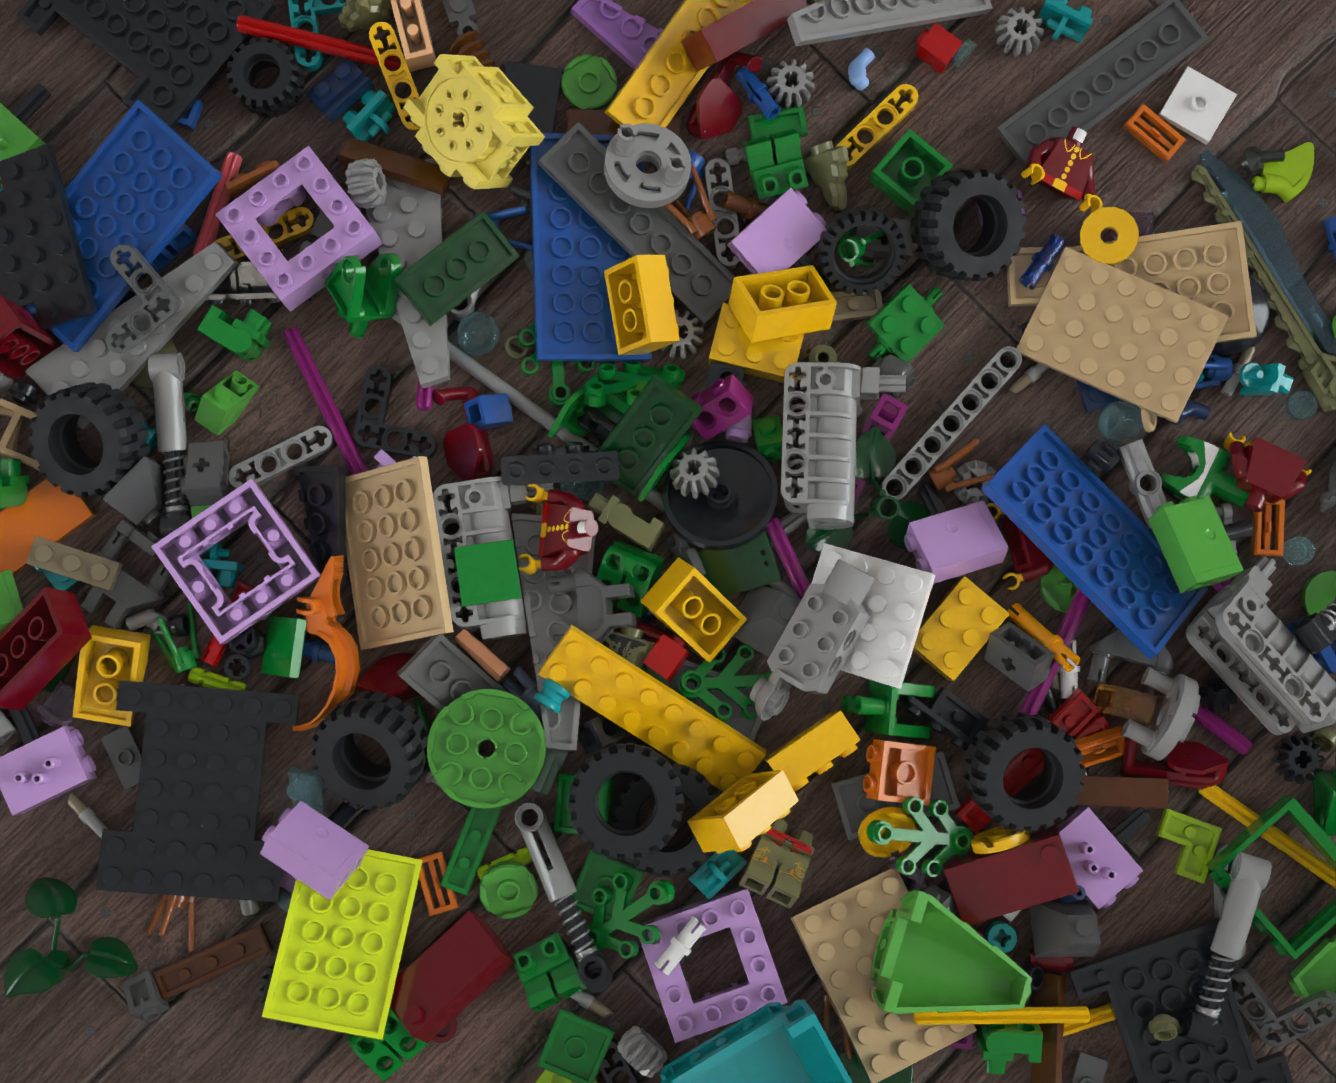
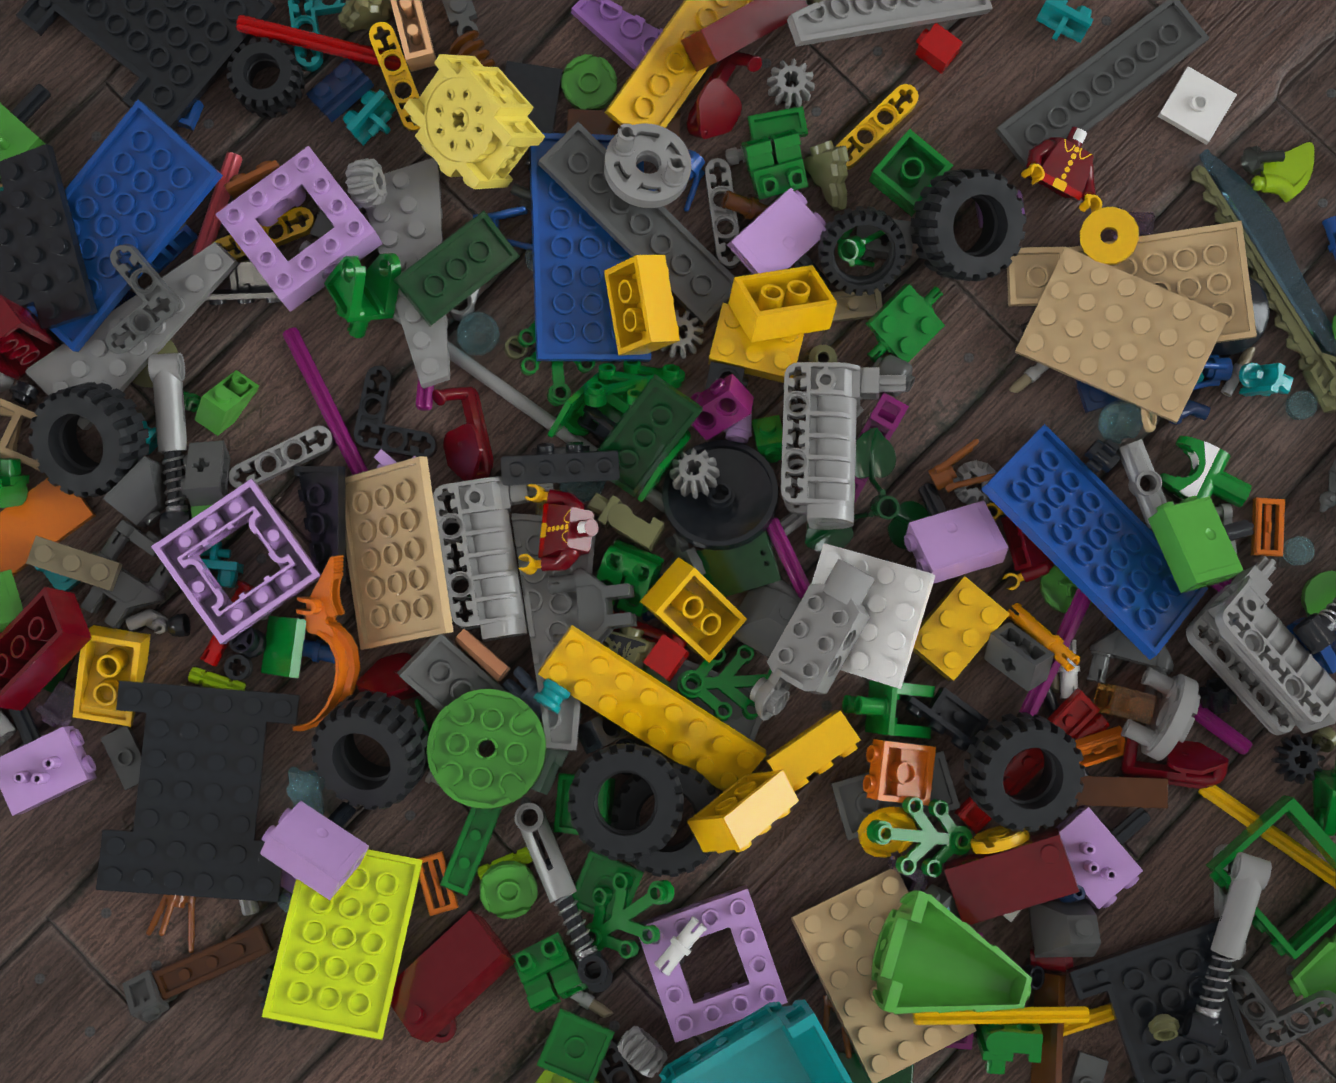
dark green plant [4,878,138,997] -> none
light grey piece [67,793,108,839] -> none
green plant [151,601,201,674] -> none
green hips [197,305,273,362] -> none
reddish brown tile [338,138,455,195] -> none
green hips [346,1005,428,1081] -> none
green tile [454,539,521,607] -> none
blue brick [464,394,514,431] -> none
dark orange plant [665,165,717,241] -> none
teal hips [689,850,747,900] -> none
blue pin [736,67,781,120] -> none
olive hips [738,819,815,909] -> none
light blue arm [848,48,875,90] -> none
light grey beam [880,346,1022,501] -> none
clear light blue tile [952,39,977,69] -> none
teal wheel [984,920,1017,953] -> none
light grey gear [994,6,1044,57] -> none
clear blue pin [1019,234,1067,290] -> none
orange tile [1123,103,1186,163] -> none
lime tile [1155,808,1223,884] -> none
dark red torso [1223,432,1312,512] -> none

